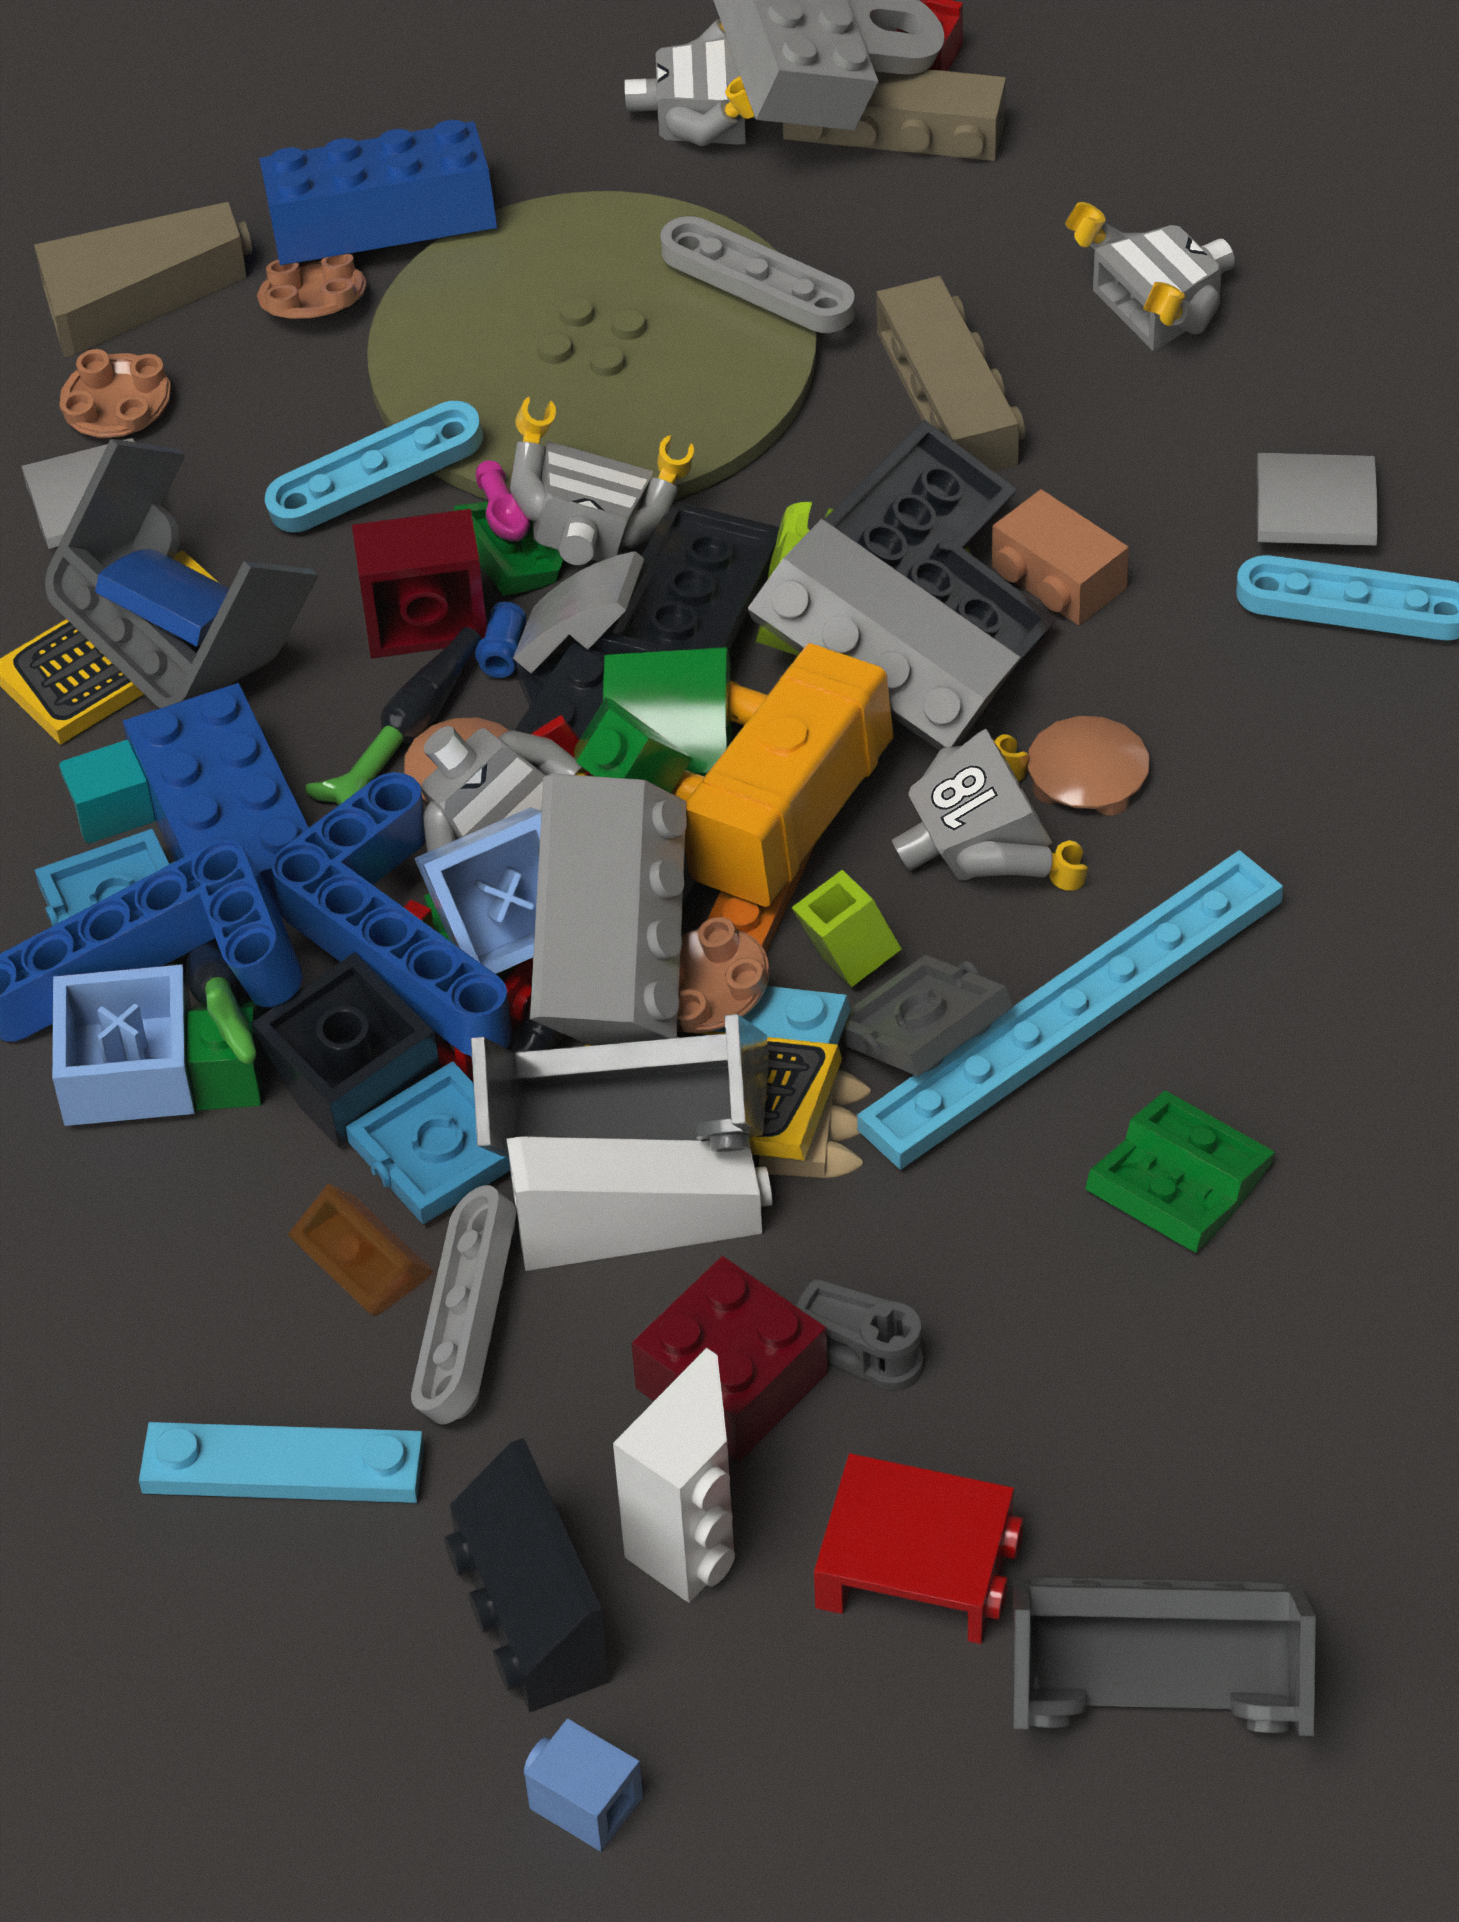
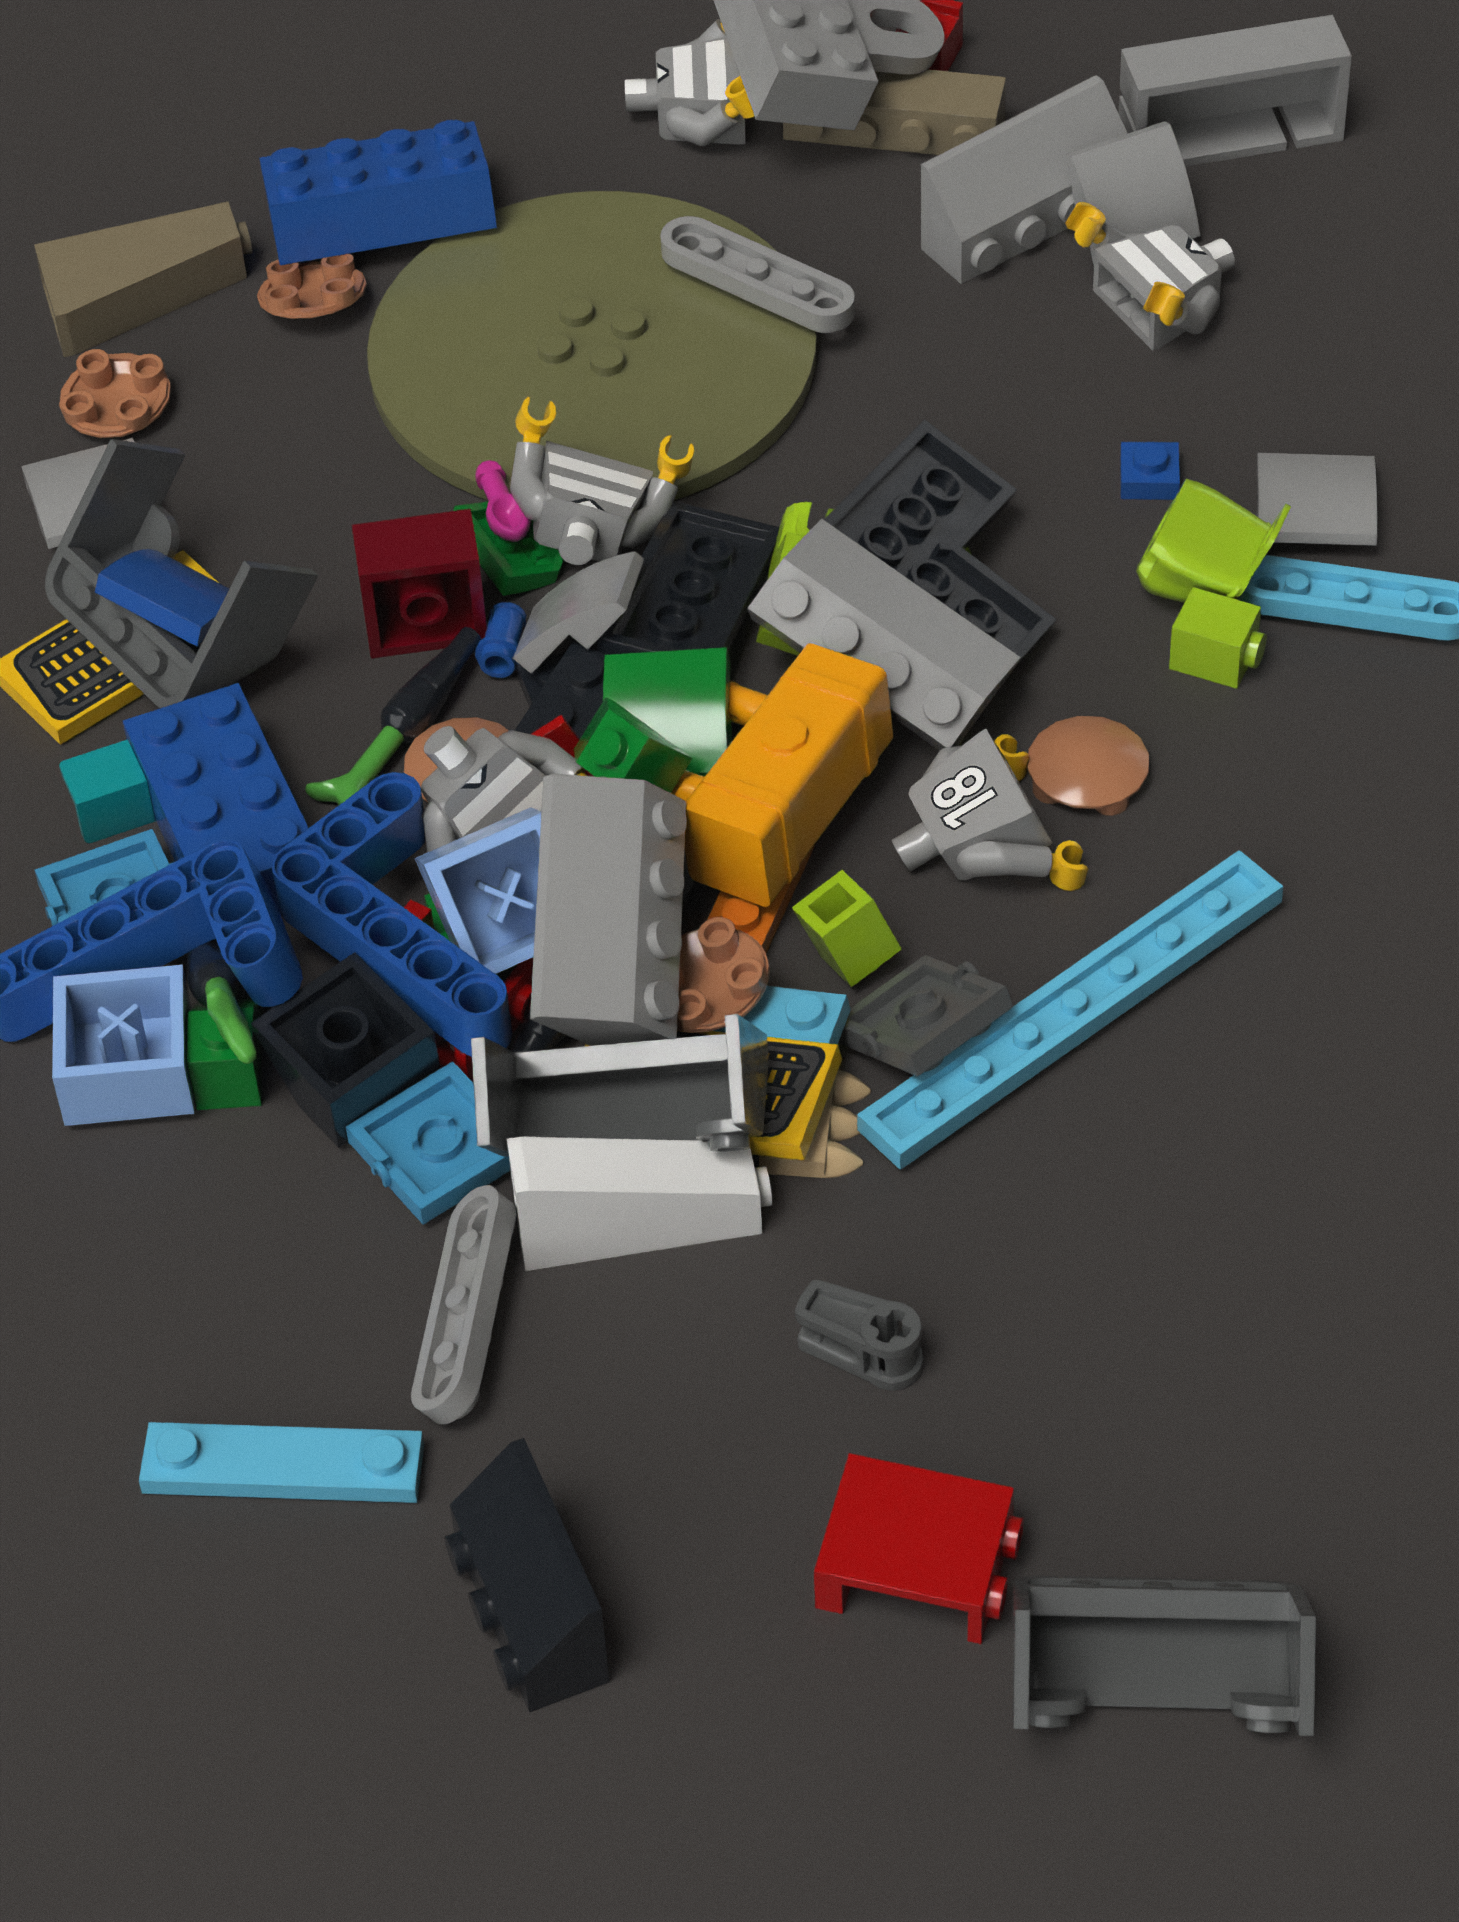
medium azure plate [265,401,483,532] -> none
clear orange slope [288,1183,433,1317] -> none
medium blue brick [524,1718,643,1852] -> none
white slope [613,1348,735,1603] -> none
dark red brick [631,1255,828,1463] -> none
dark tan brick [876,276,1025,471] -> none
nougat brick [992,489,1129,626] -> none
green slope [1085,1090,1275,1253] -> none
none -> light grey slope [921,75,1128,284]
none -> light grey slope [1066,121,1201,264]
none -> light grey piece [1118,14,1352,167]
none -> blue plate [1120,442,1180,500]
none -> lime piece [1136,479,1291,603]
none -> lime brick [1169,587,1267,689]

